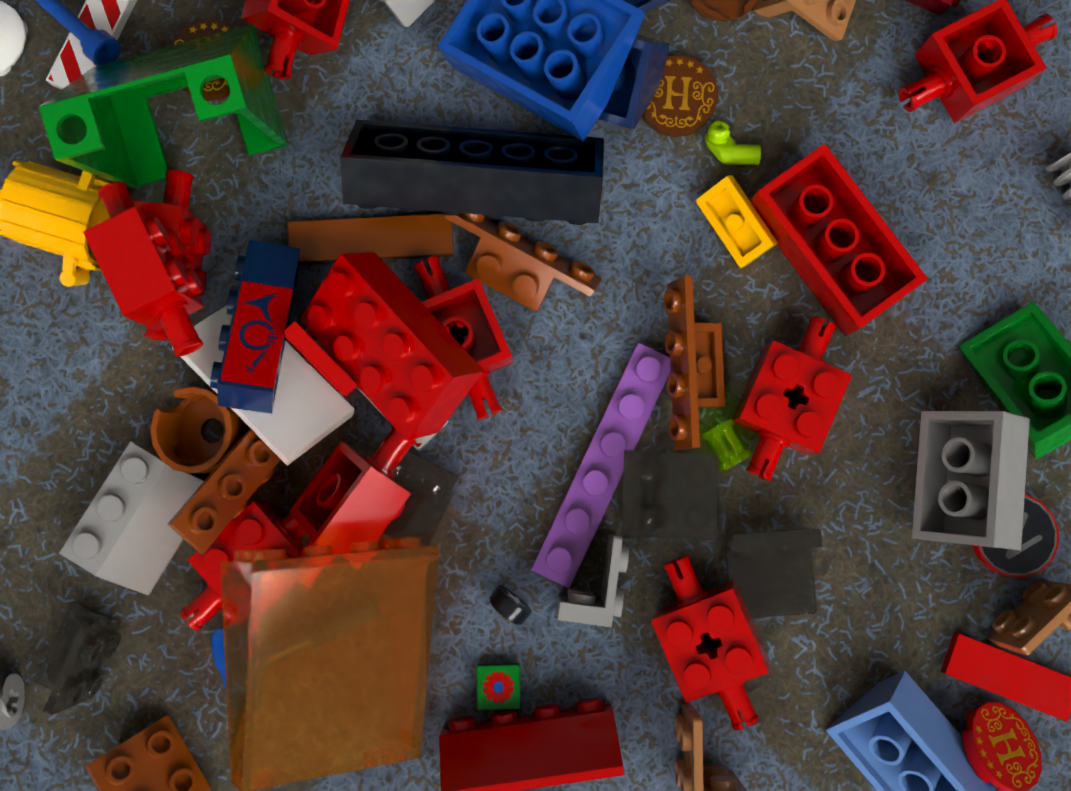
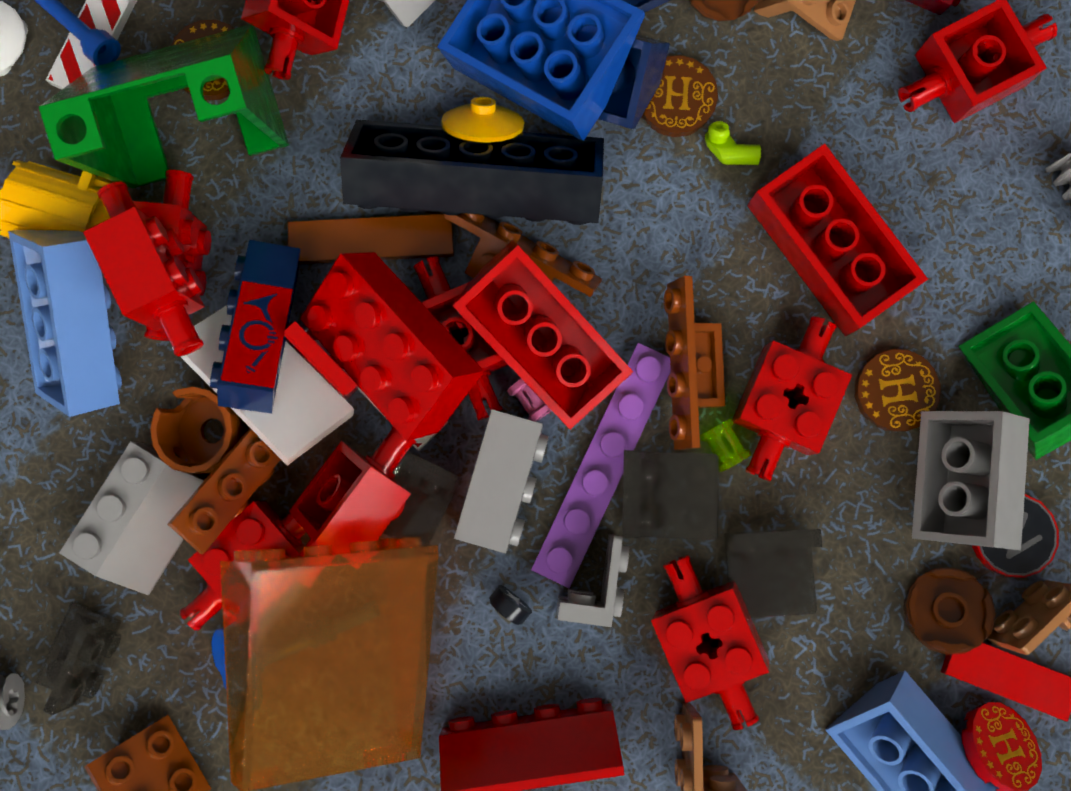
green tile [477,663,521,710] -> none
yellow plate [695,175,778,268] -> none
none -> medium blue slope [8,230,122,417]
none -> yellow dish [442,97,524,143]
none -> red slope [452,240,633,429]
none -> light grey brick [454,409,549,554]
none -> bright pink bush [507,379,552,422]
none -> reddish brown tile [854,349,941,432]
none -> reddish brown tile [903,567,996,655]

